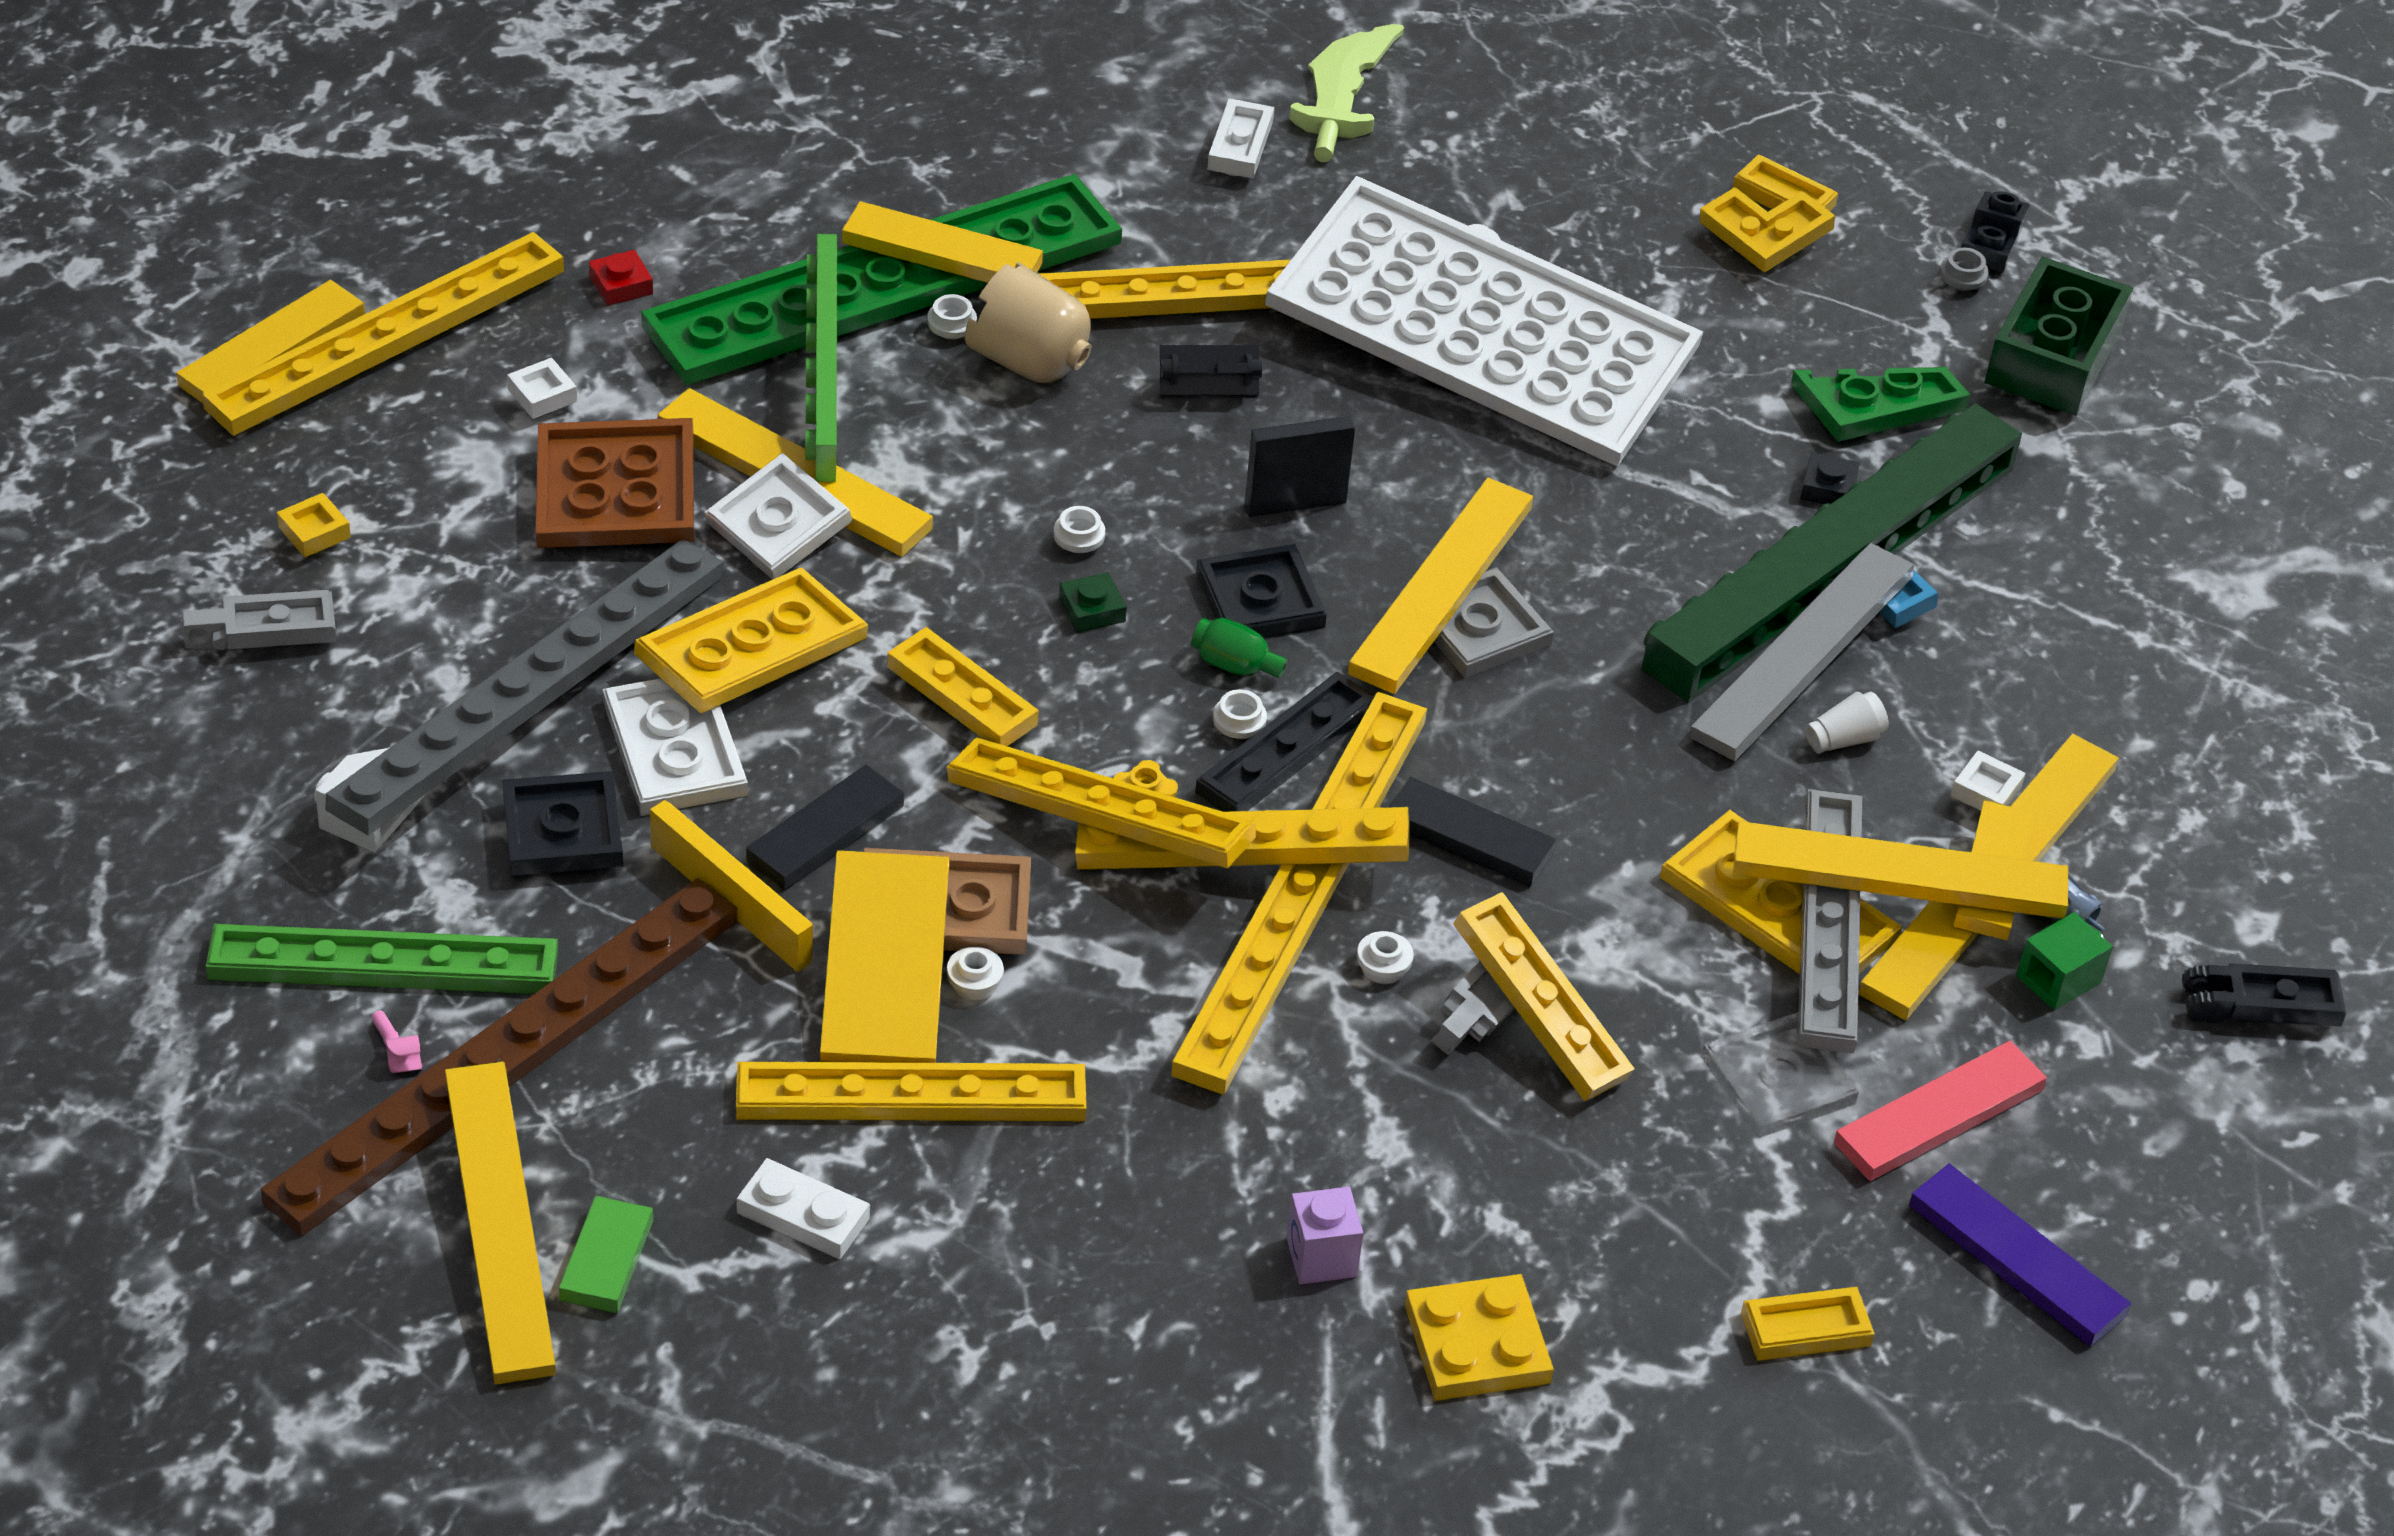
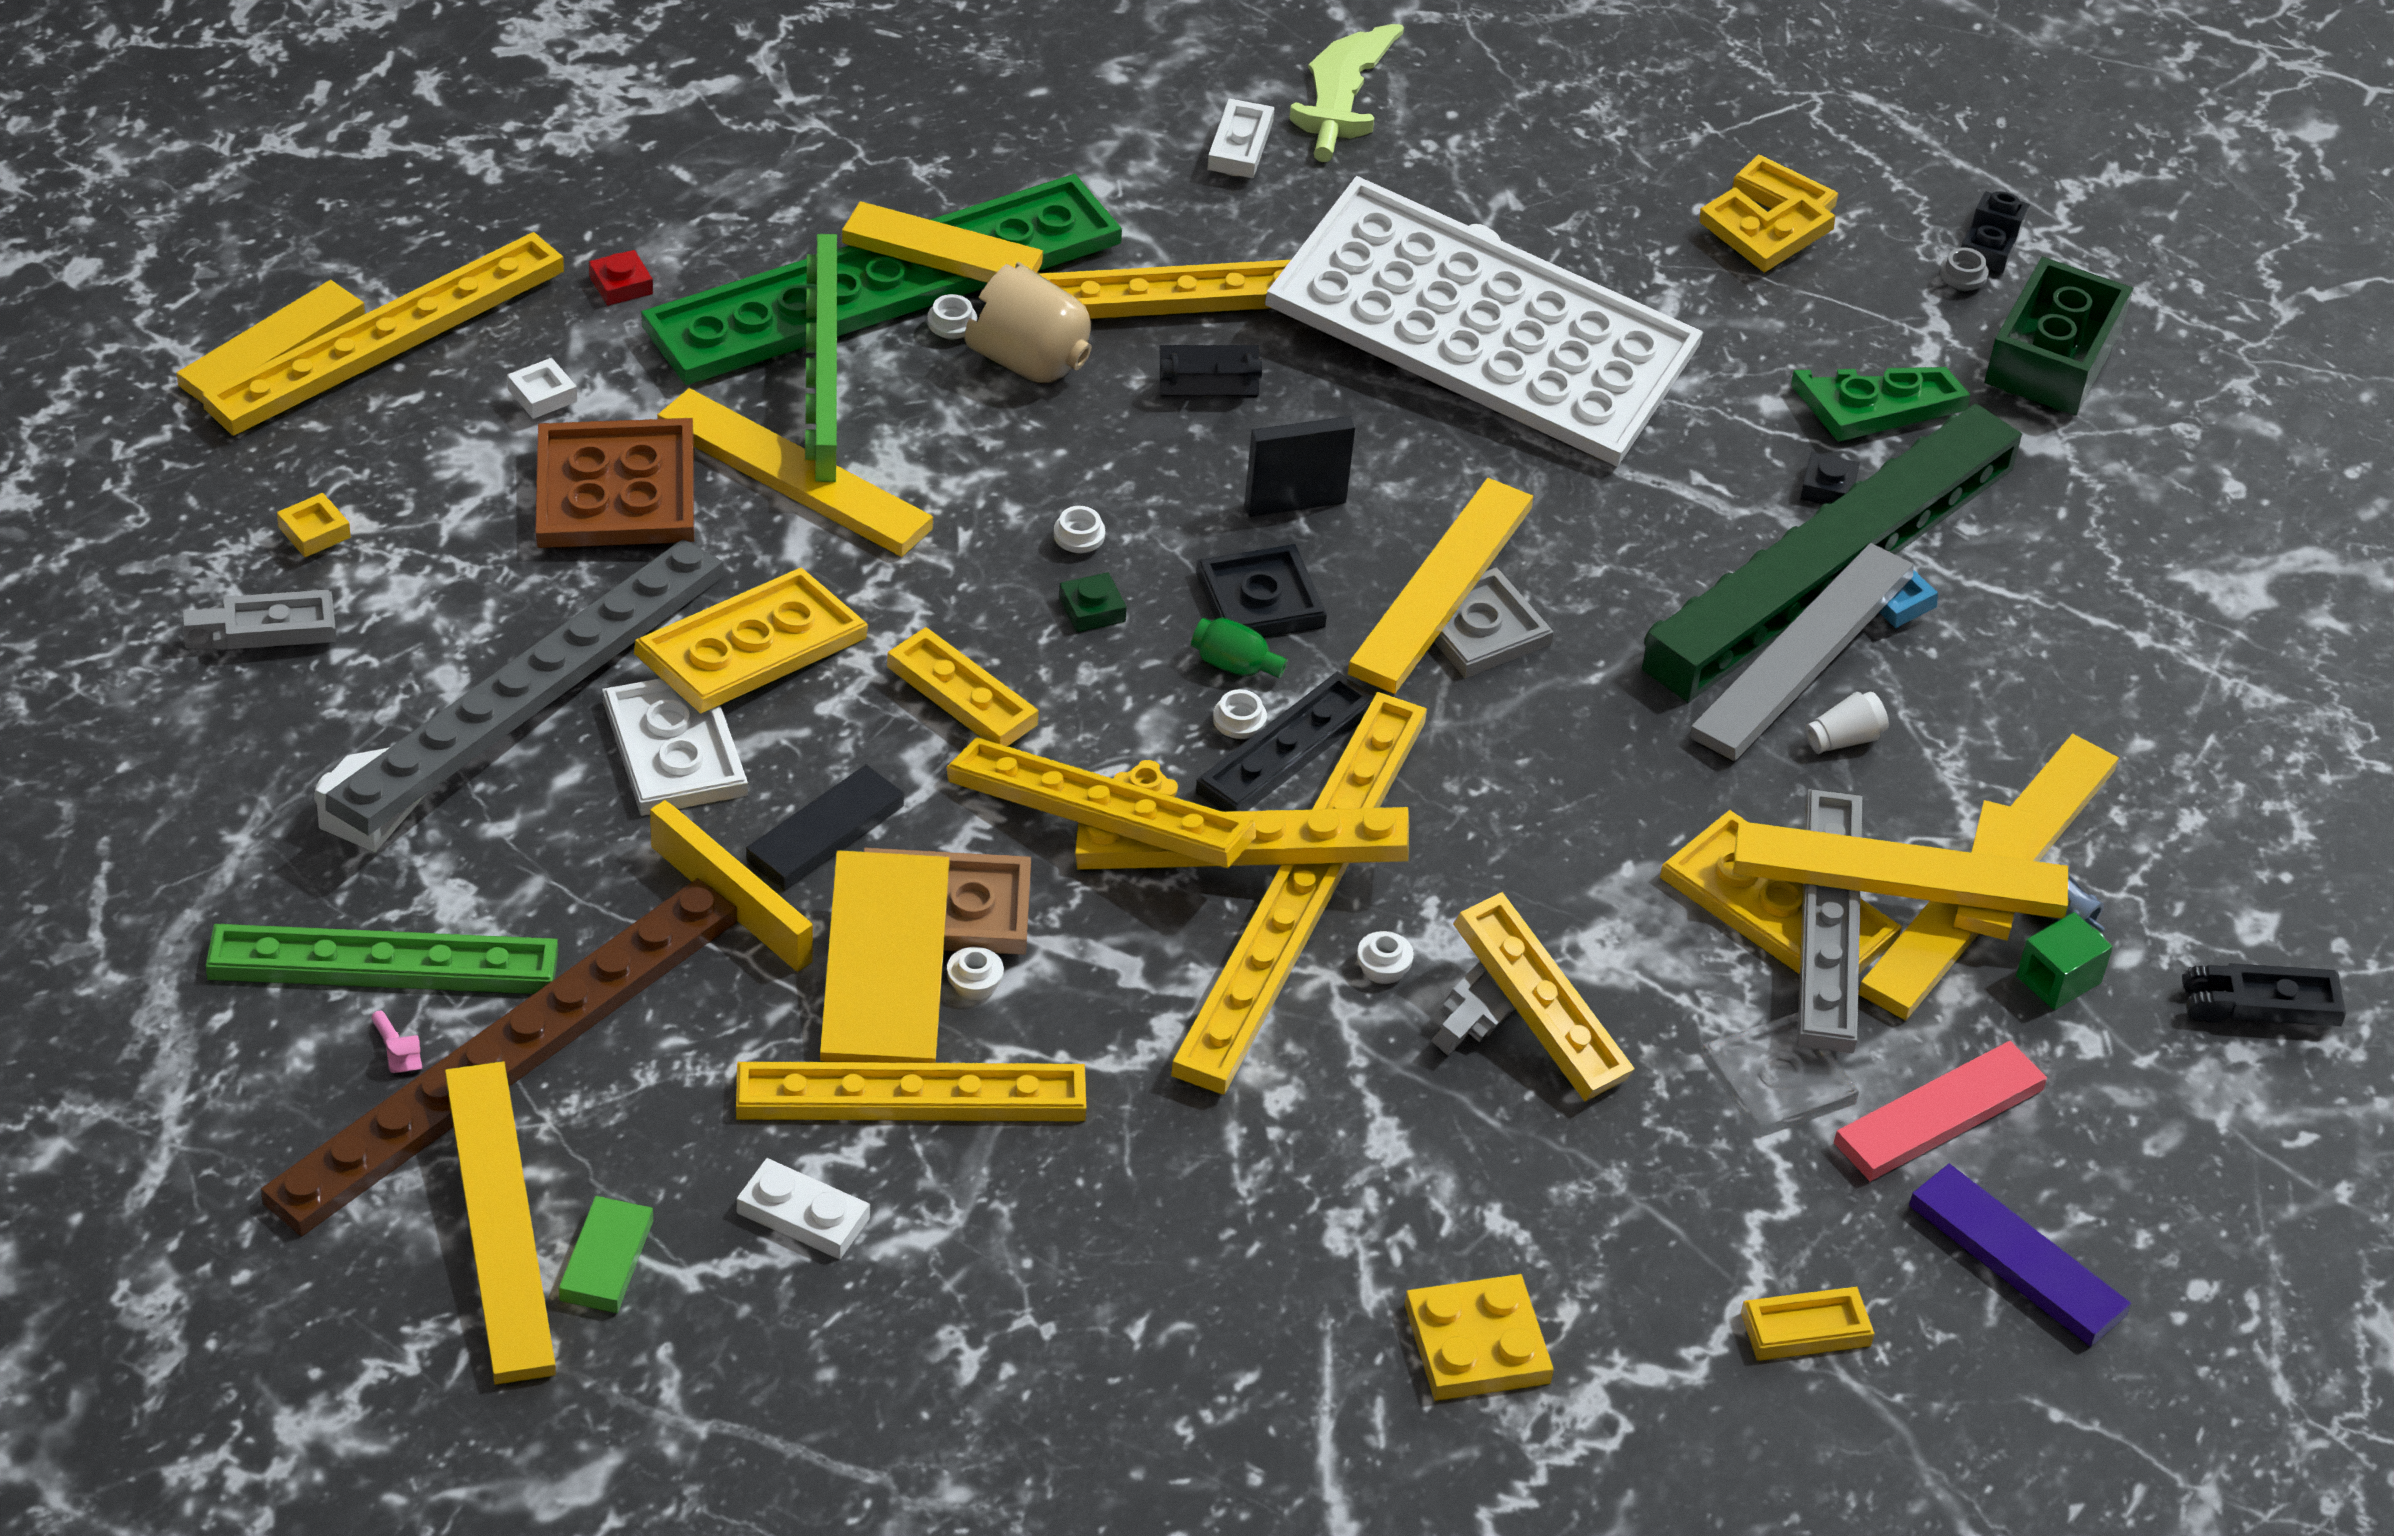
black plate [502,771,623,876] -> none
white tile [704,453,852,579] -> none
lavender brick [1286,1186,1364,1285] -> none
black tile [1388,777,1557,886] -> none
white plate [1950,751,2026,811] -> none

